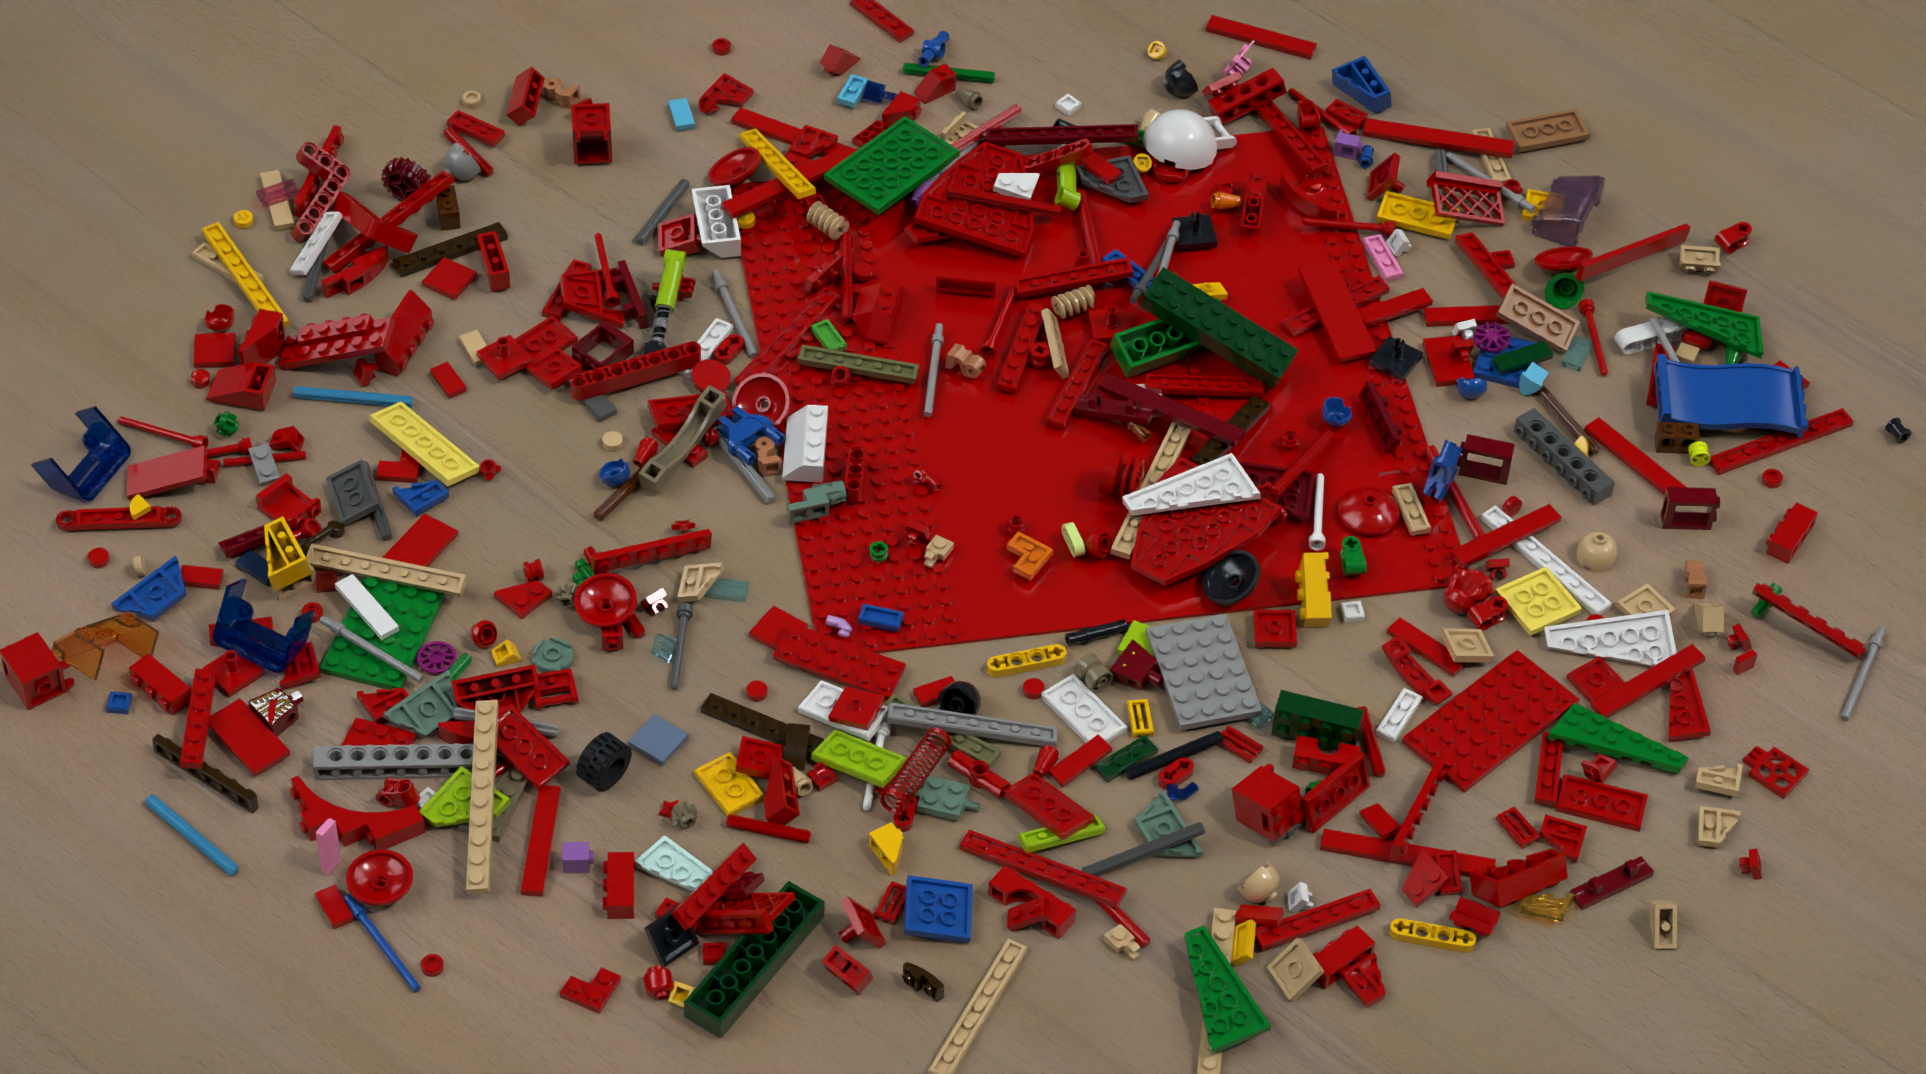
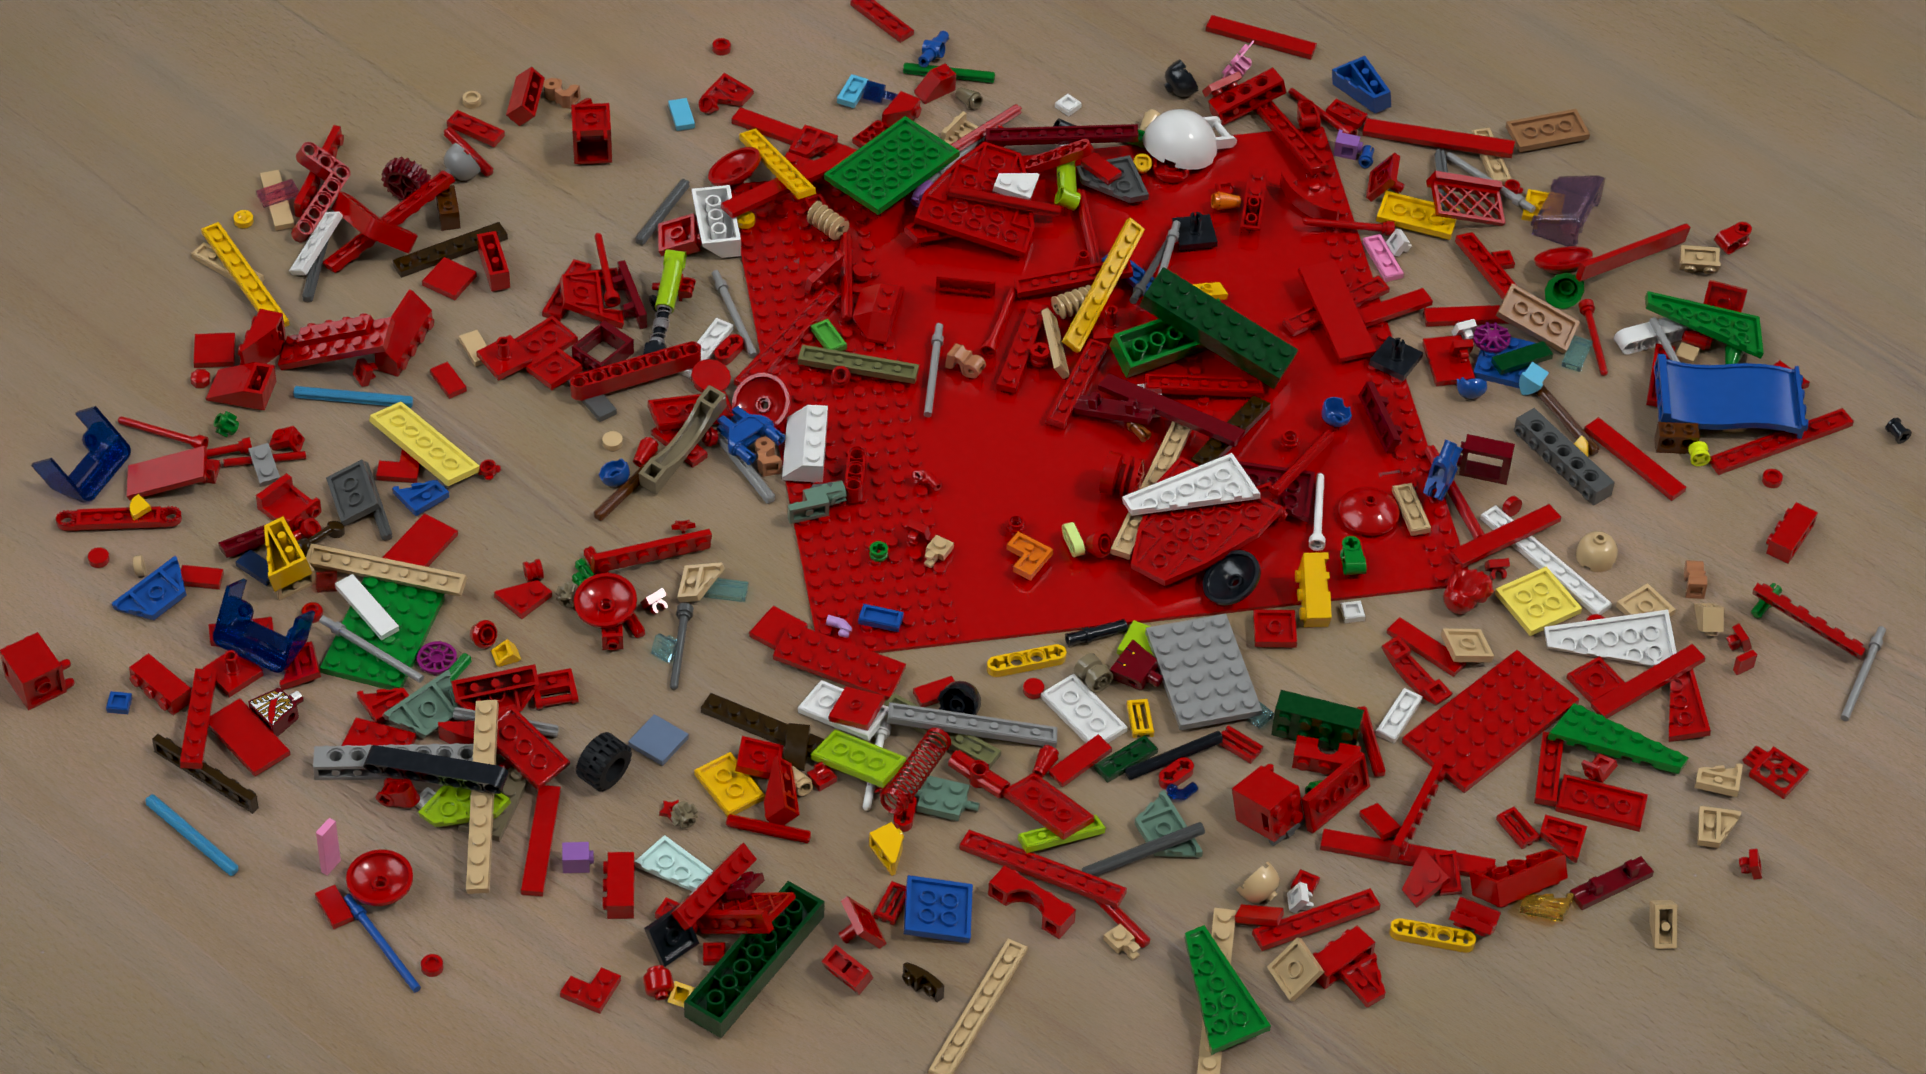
clear orange windscreen [51,612,159,680] -> none
red hair [204,304,235,332] -> none
red arch [289,775,426,850] -> none
red slope [321,245,389,298] -> none
sand green tile [532,638,574,673] -> none
red tile [746,680,768,702] -> none
red slope [819,44,860,75] -> none
red plate [1007,896,1049,931] -> none
yellow tile [1147,41,1167,61] -> none
yellow tile [1231,919,1256,966] -> none
red piece [1467,596,1508,631] -> none
dark red window [1660,487,1720,530] -> none
none -> black beam [363,745,509,794]
none -> yellow tile [1062,218,1145,353]
none -> red tile [1291,869,1320,894]

